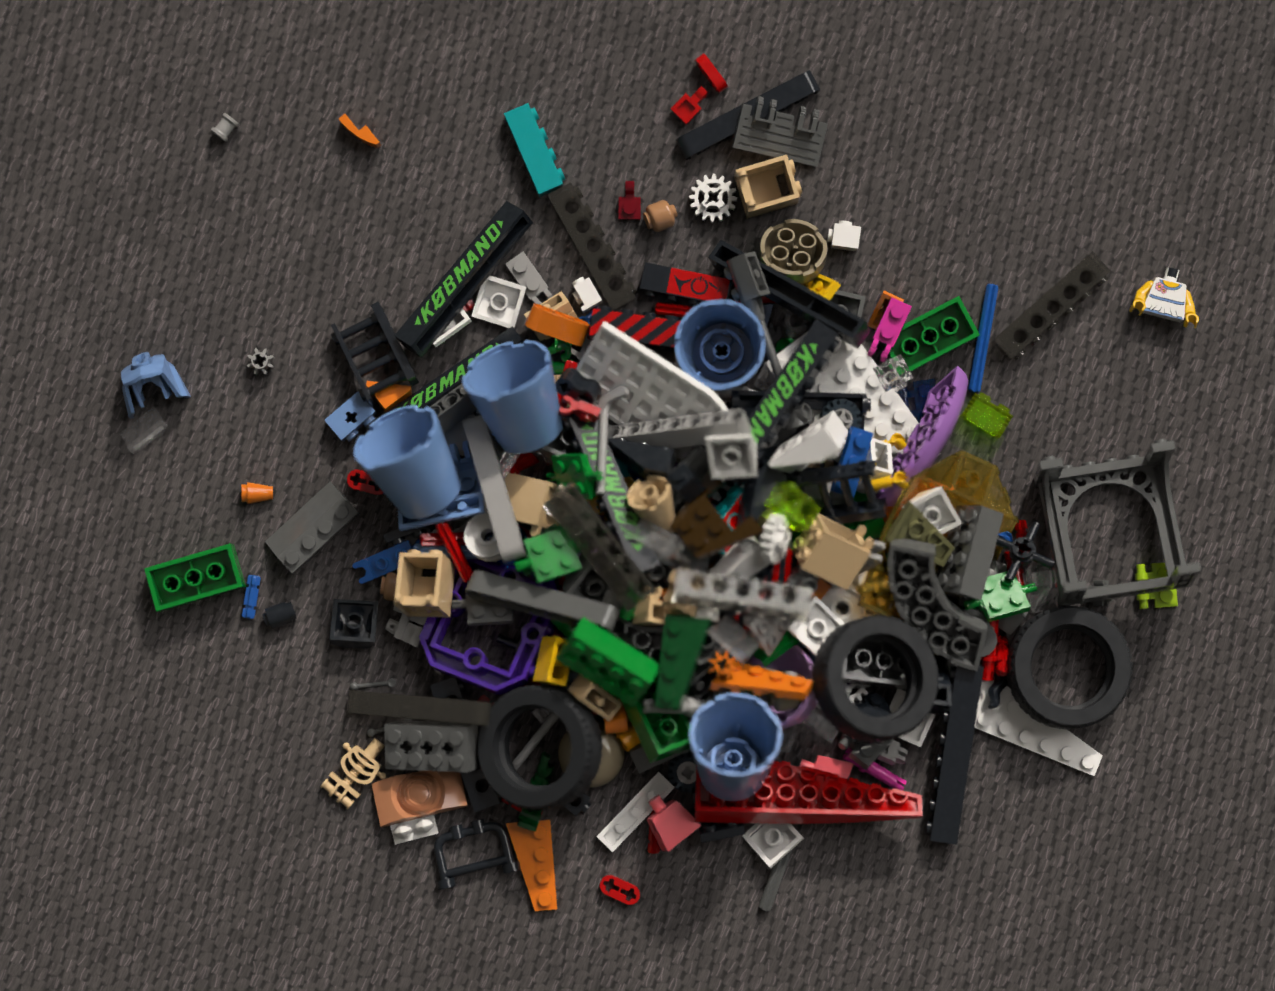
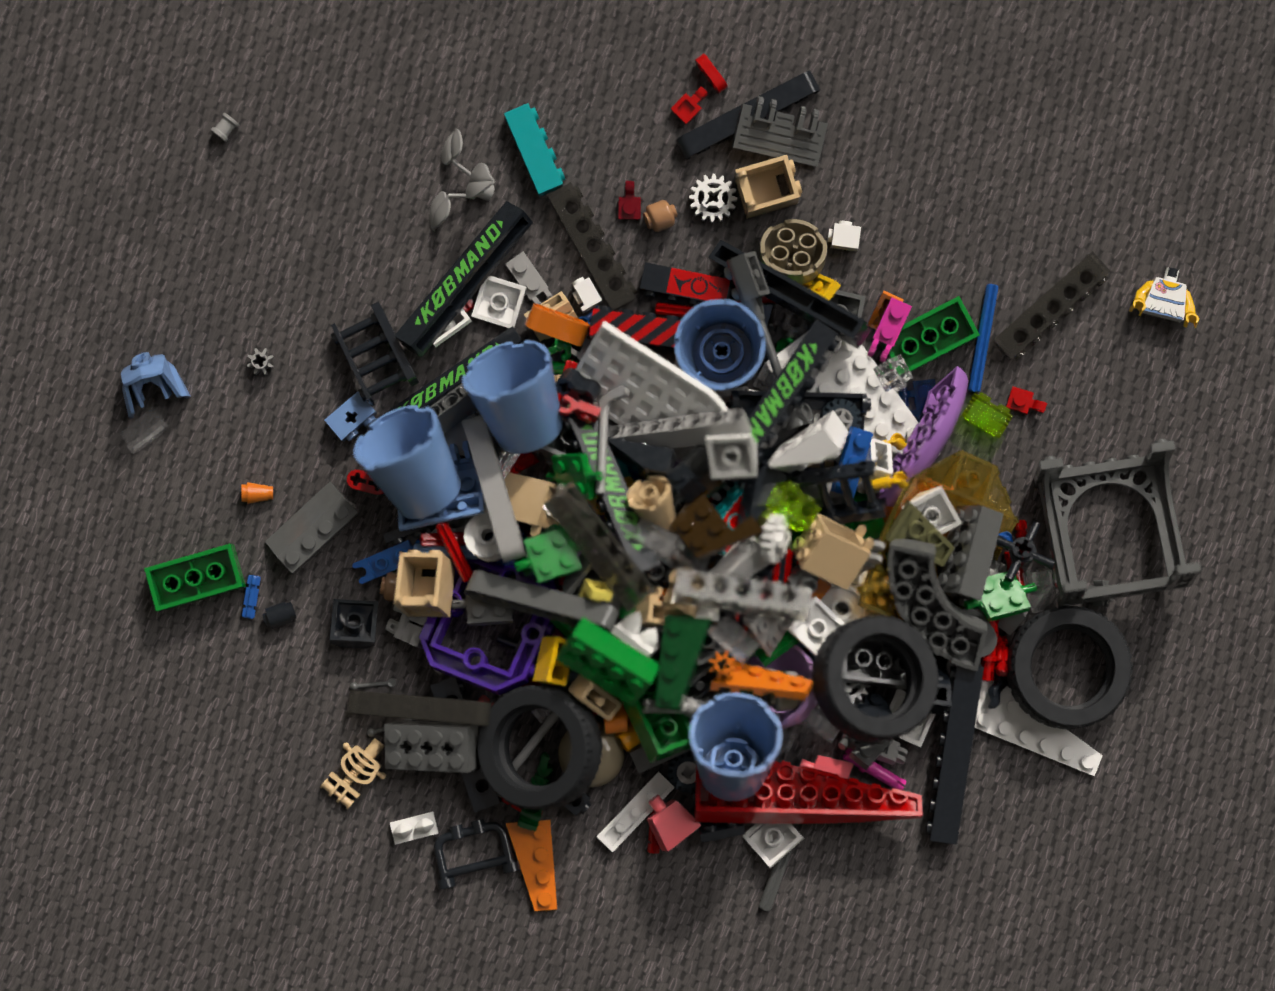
orange slope [339,114,381,148] -> none
orange slope [366,381,412,412] -> none
nougat slope [372,770,468,828] -> none
red beam [600,874,640,905] -> none
lime plate [1135,562,1178,609] -> none
none -> light grey plant [429,129,495,231]
none -> light yellow bracket [579,578,613,602]
none -> white tile [611,611,660,658]
none -> red plate [1006,386,1047,414]

